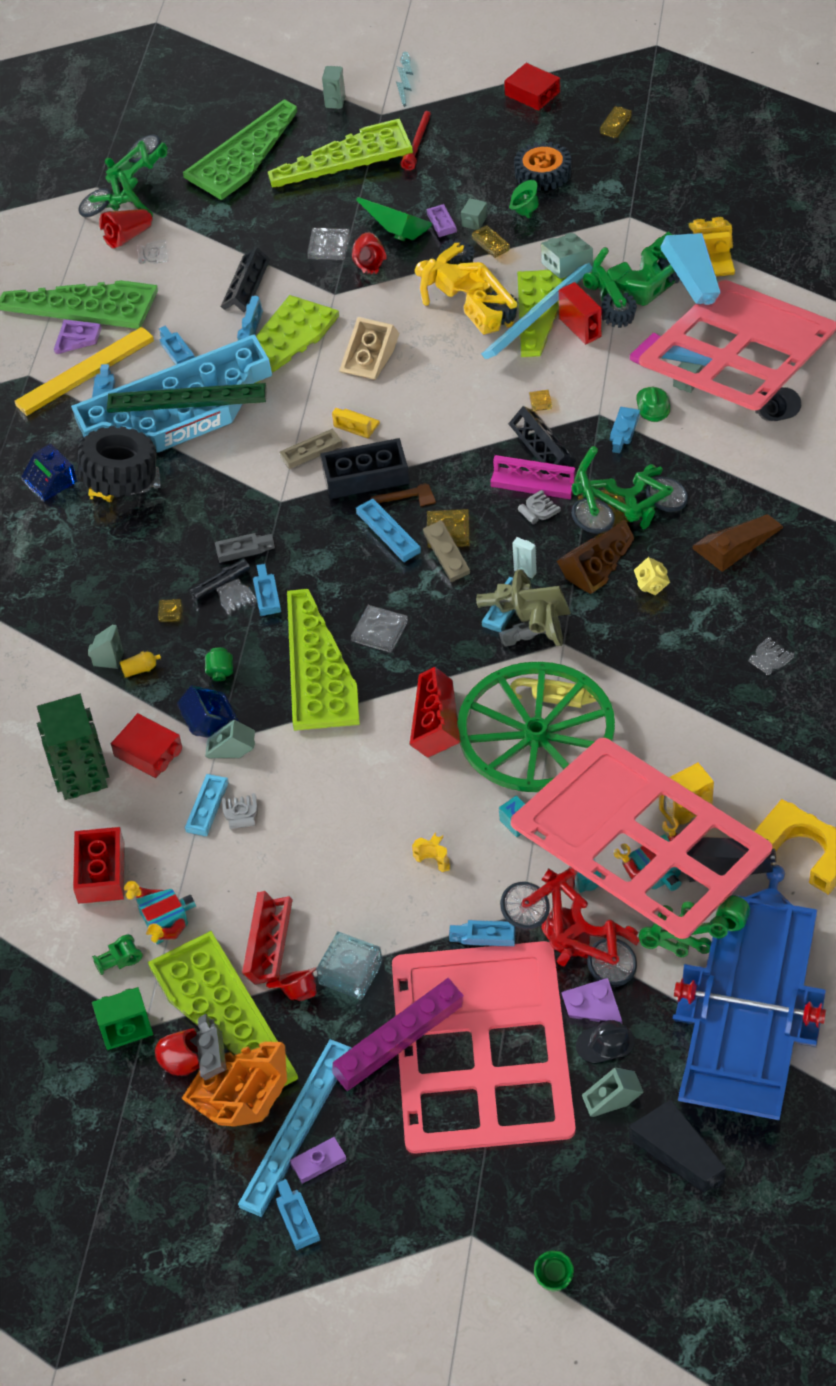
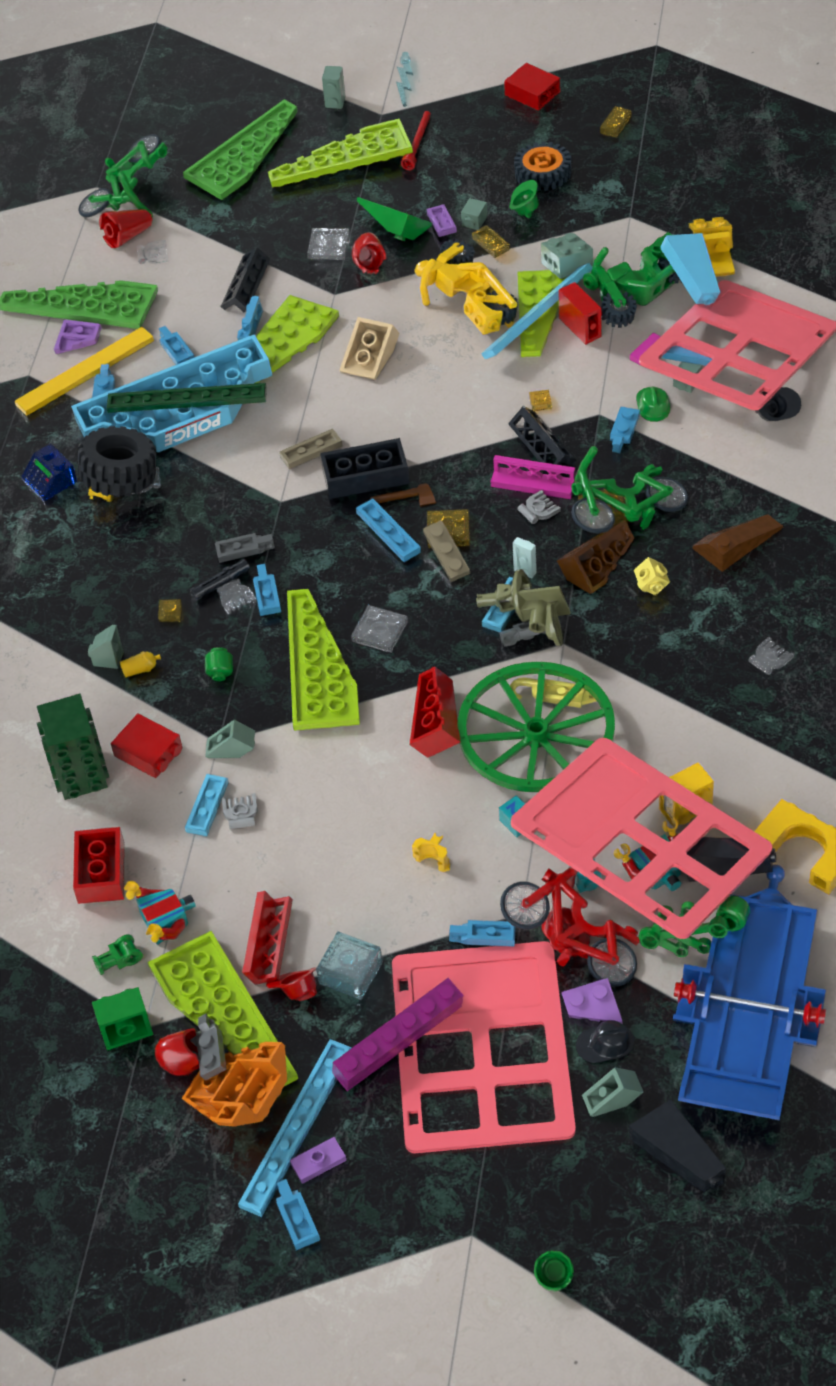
clear blue slope [177,685,239,738] -> none
yellow panel [332,408,380,439] -> none

